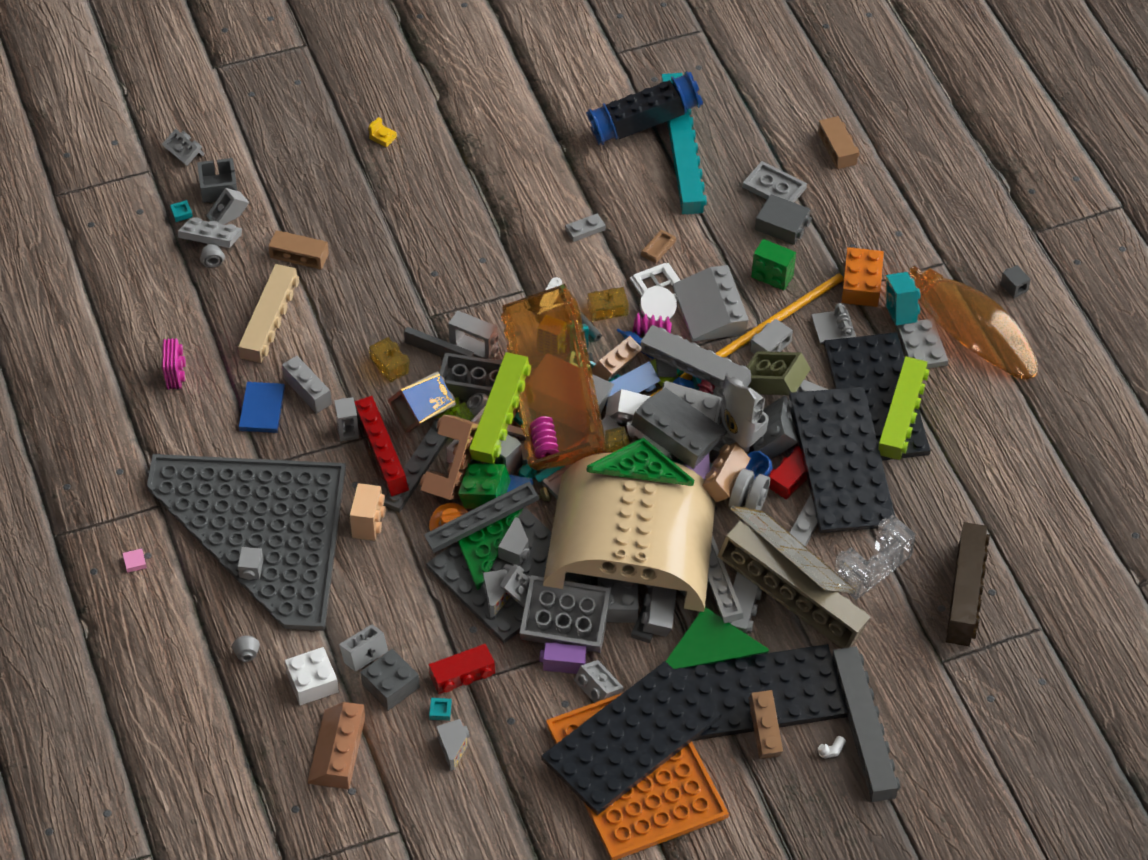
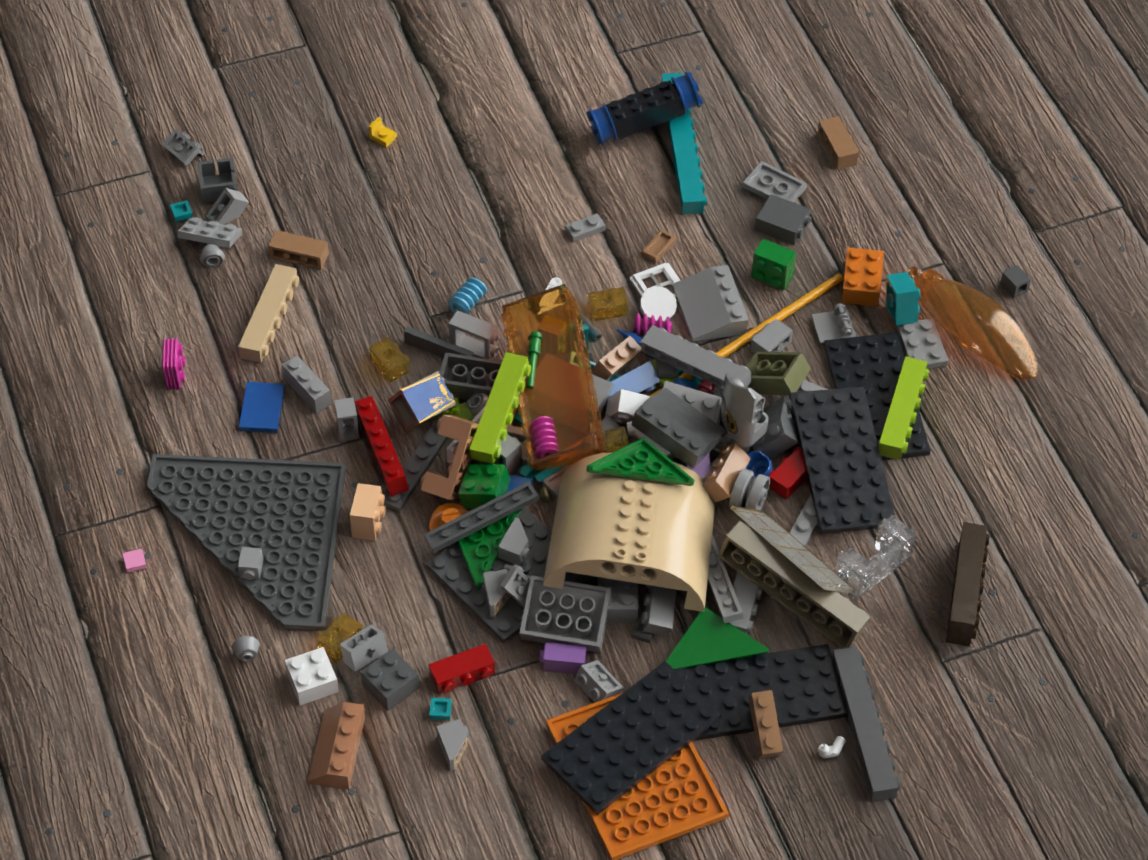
none -> clear yellow brick [317,612,363,663]
none -> medium azure piece [448,277,487,314]
none -> green pin [526,331,543,389]

